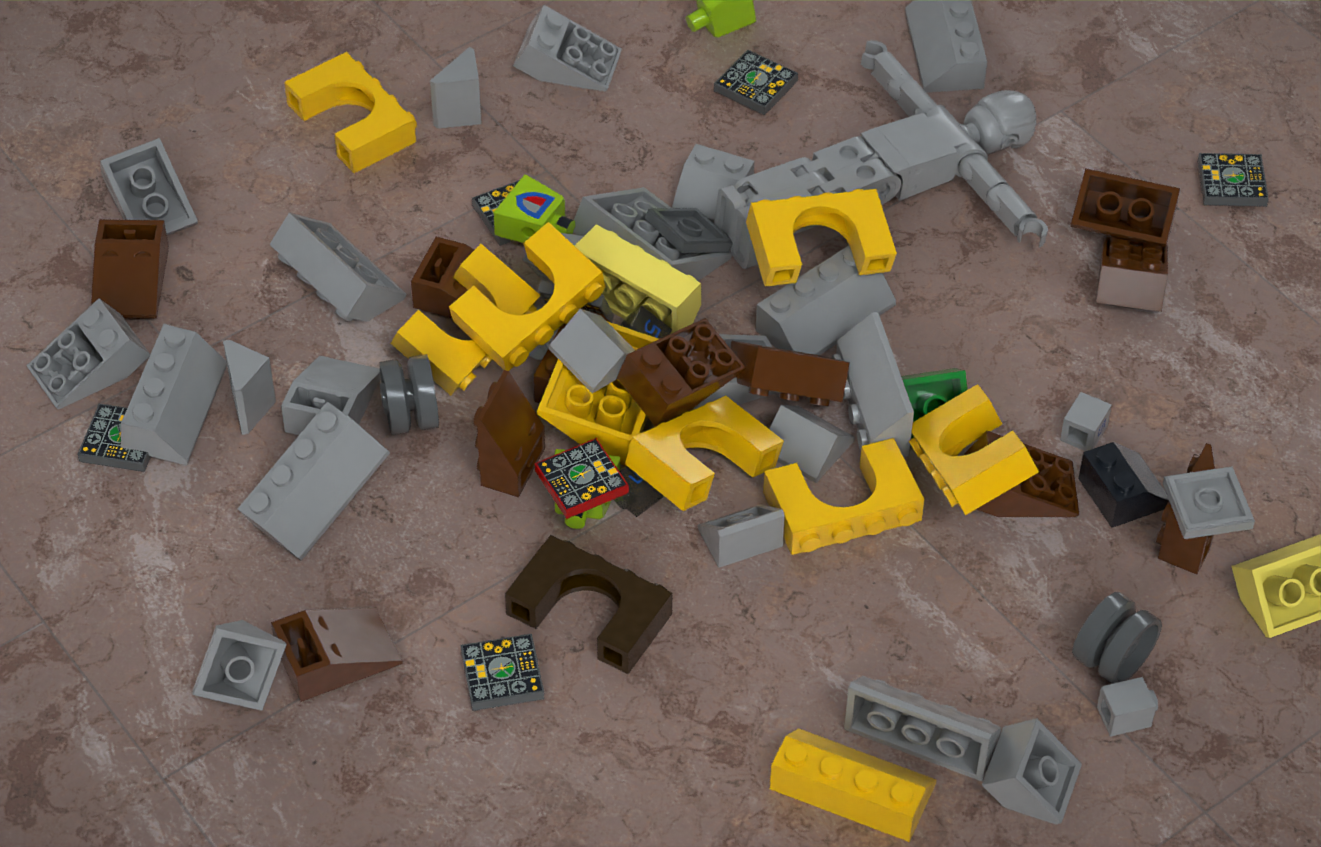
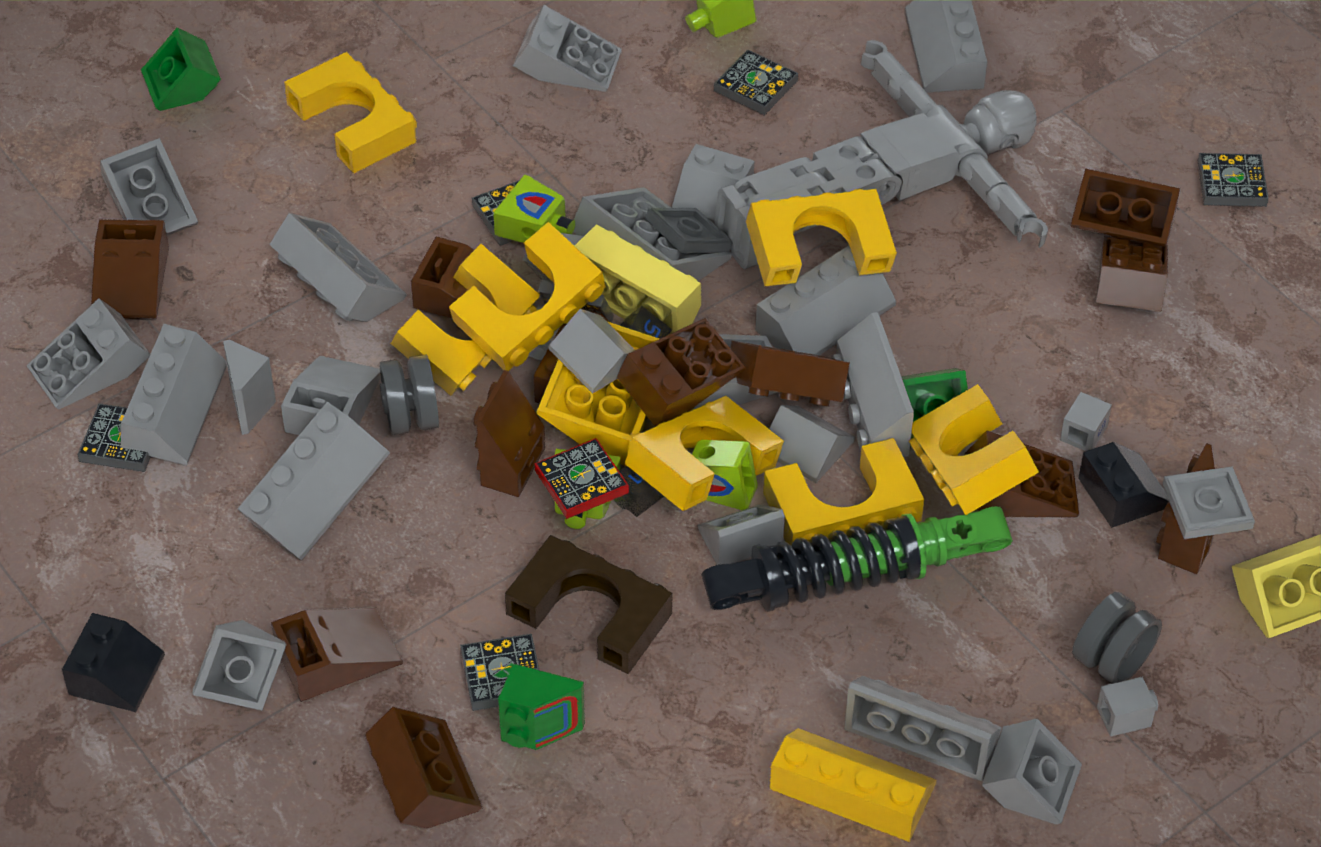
light grey slope [430,47,481,128] -> none
none -> black slope [62,613,165,712]
none -> green slope [141,28,221,111]
none -> reddish brown slope [365,707,483,829]
none -> green slope [498,664,585,750]
none -> lime torso [692,440,758,510]
none -> black piece [701,507,1013,612]

